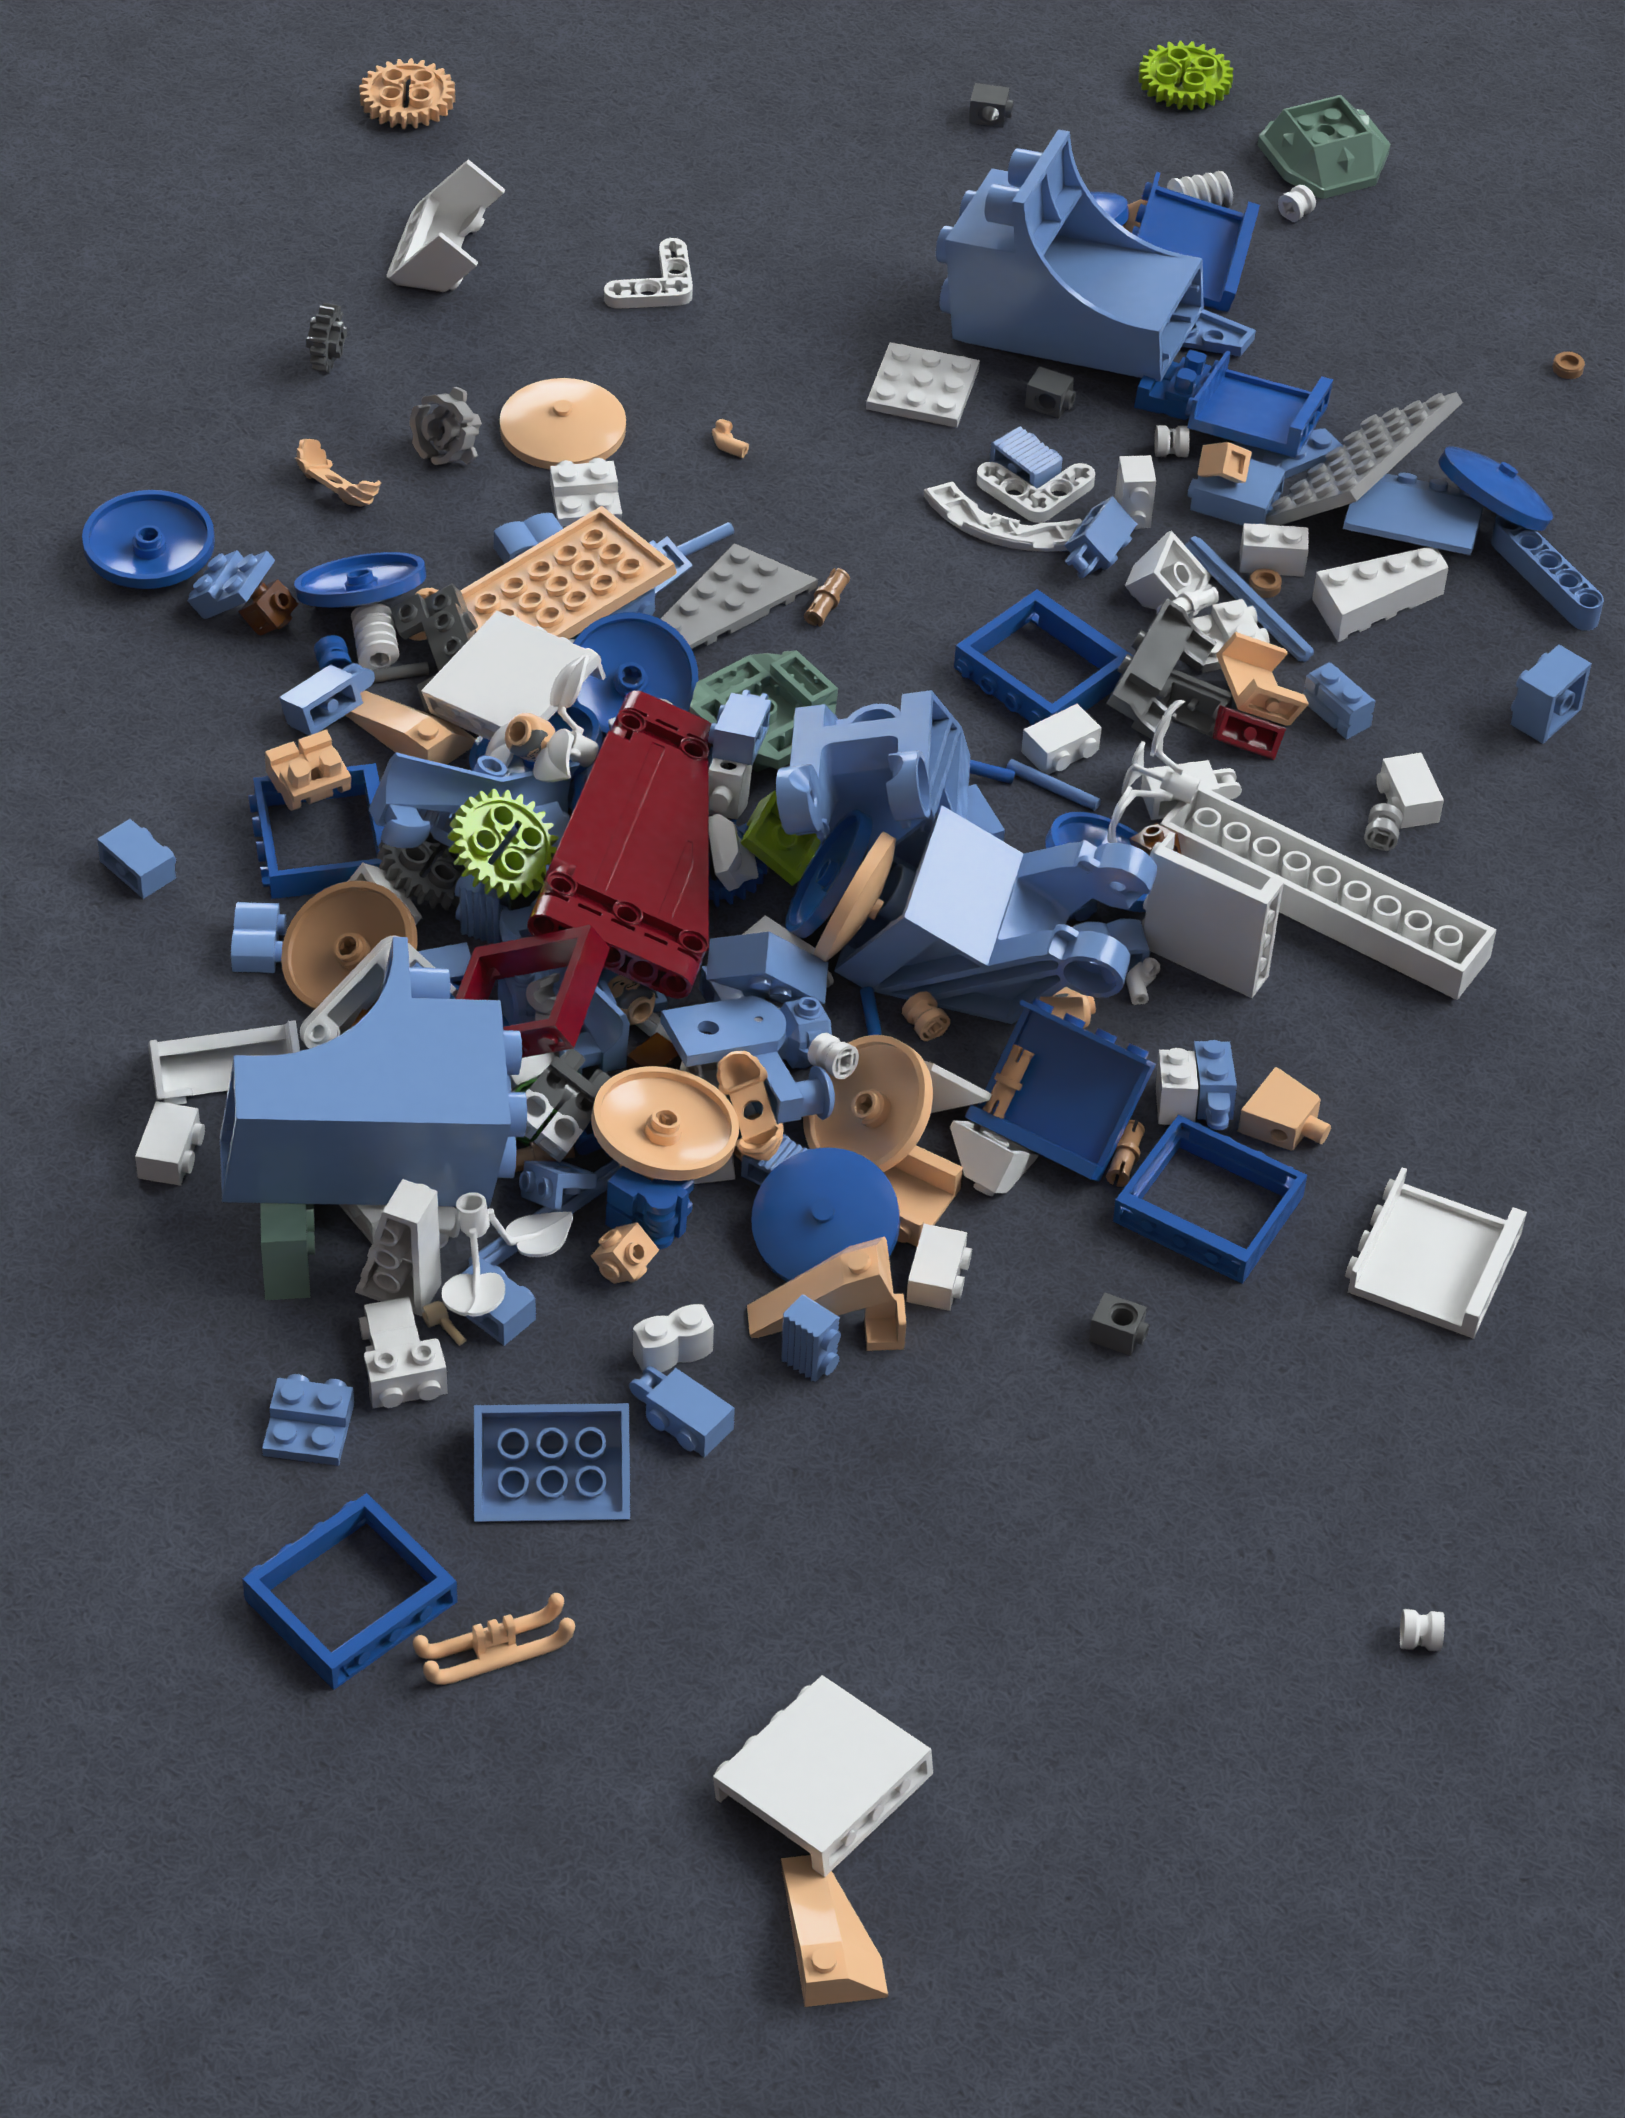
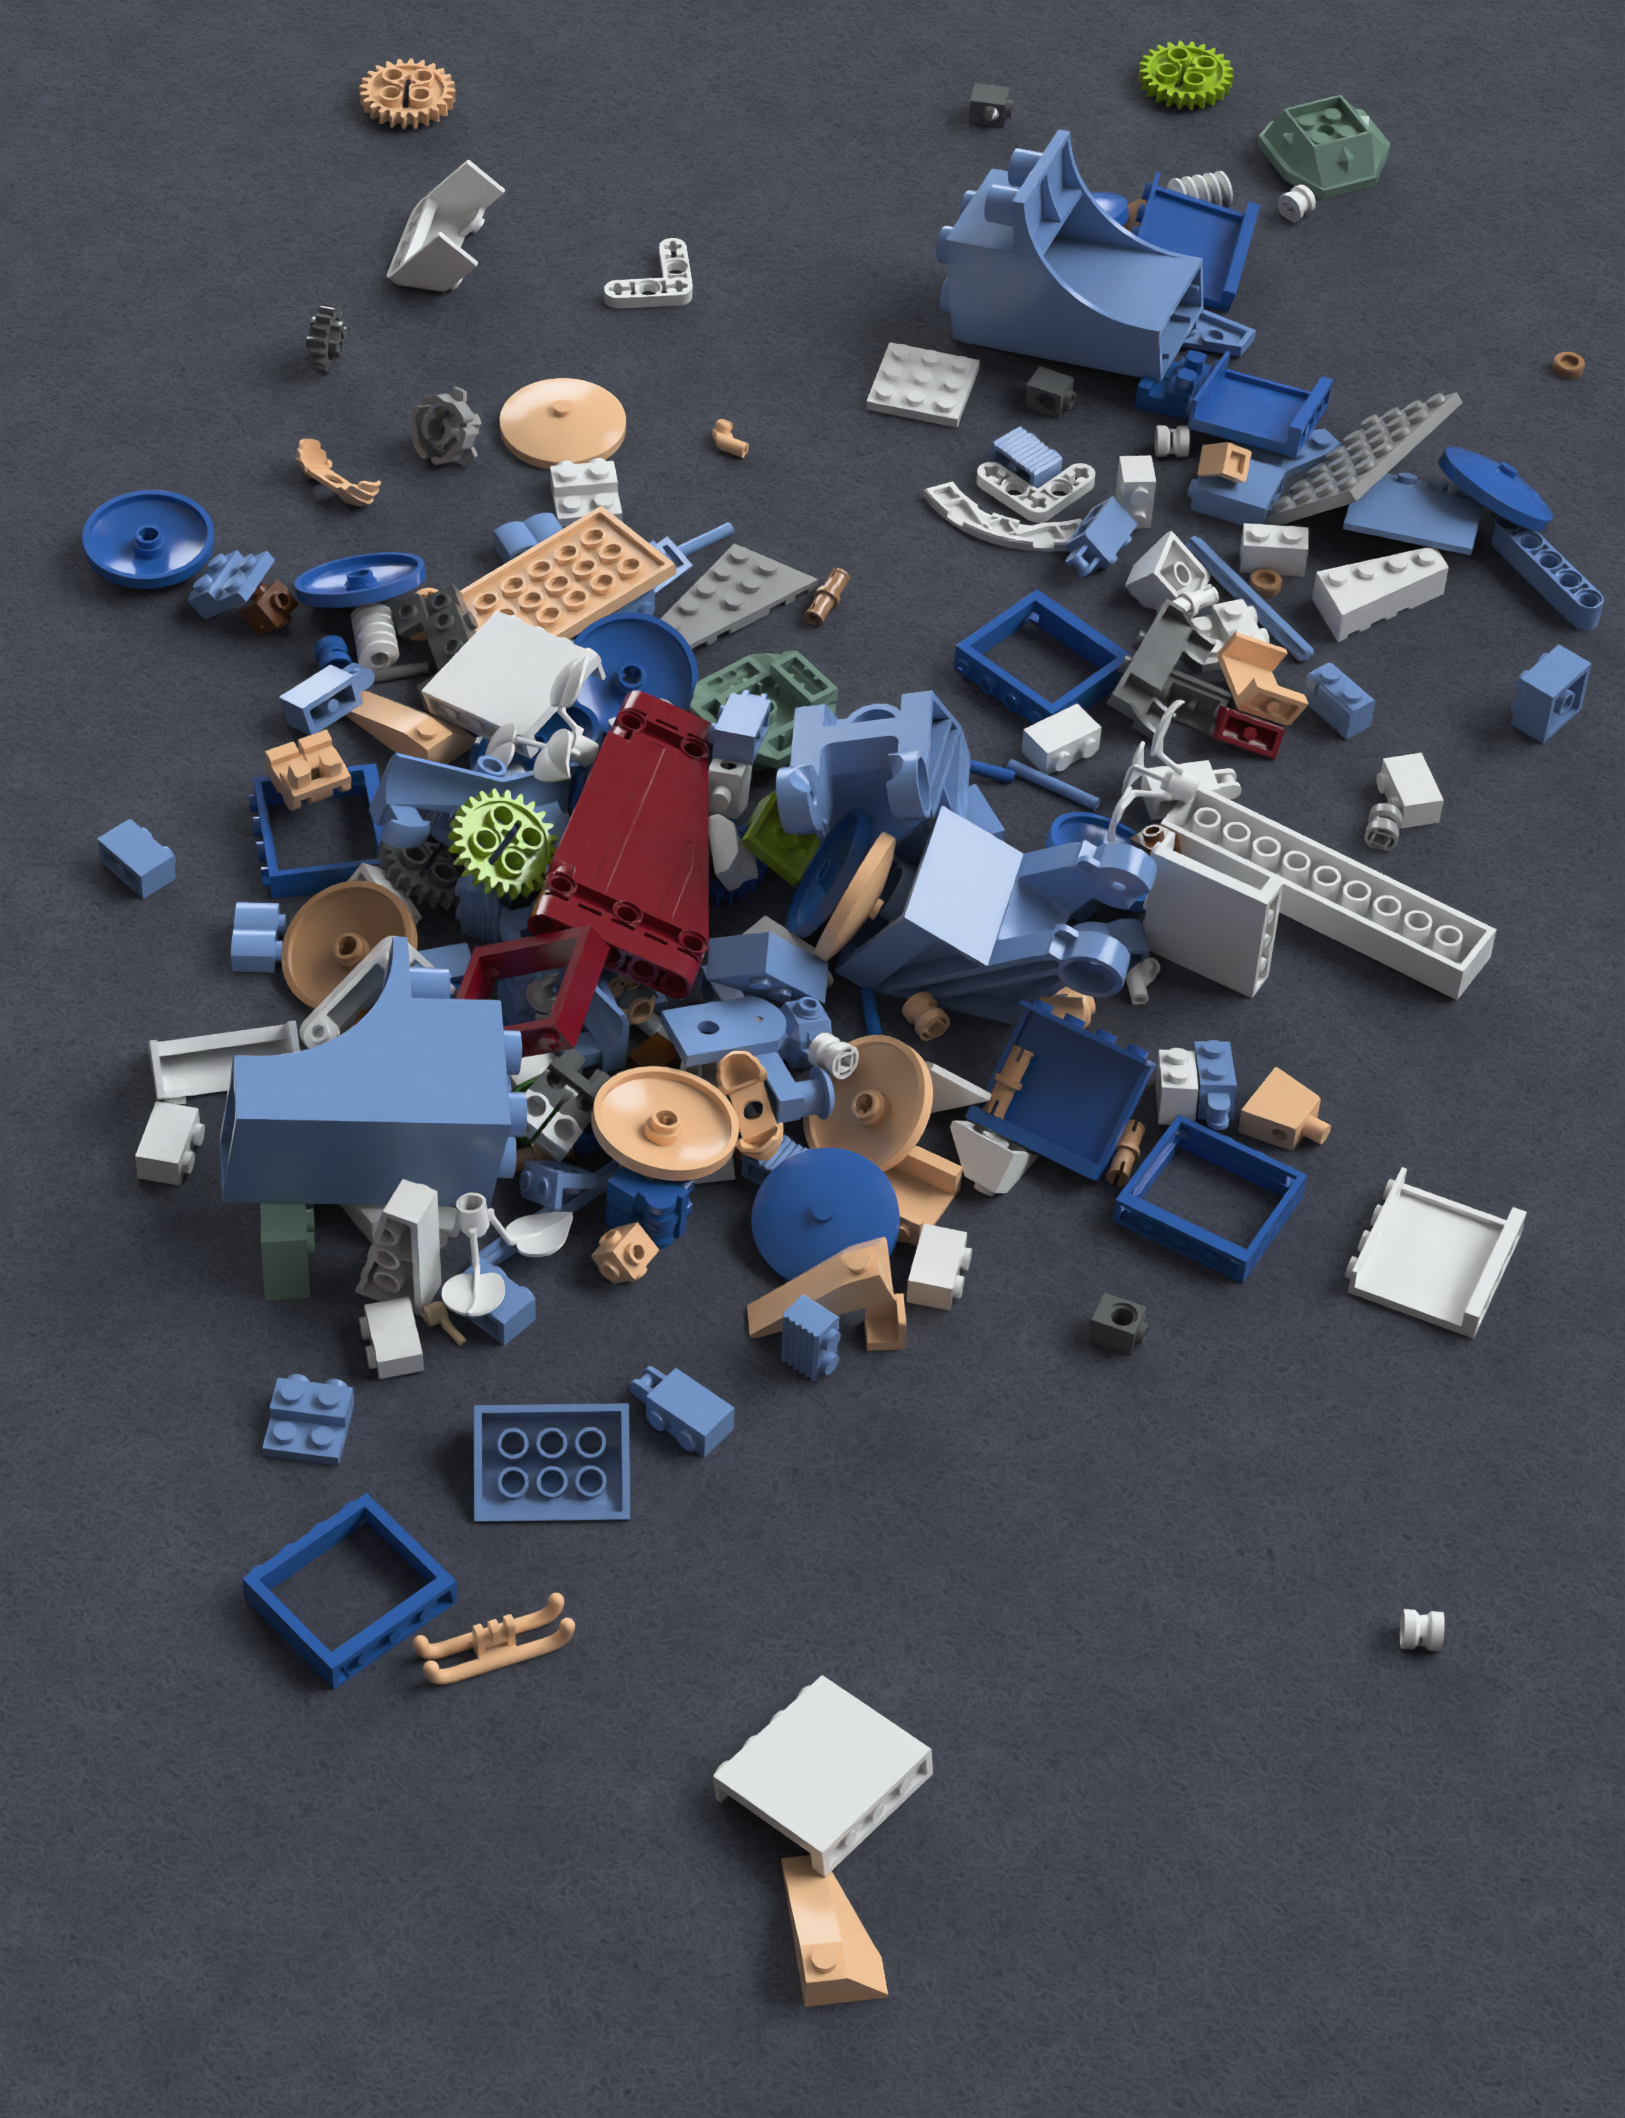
white bracket [364,1338,448,1408] -> none
light nougat head [505,713,555,762] -> none
white brick [633,1304,714,1372] -> none

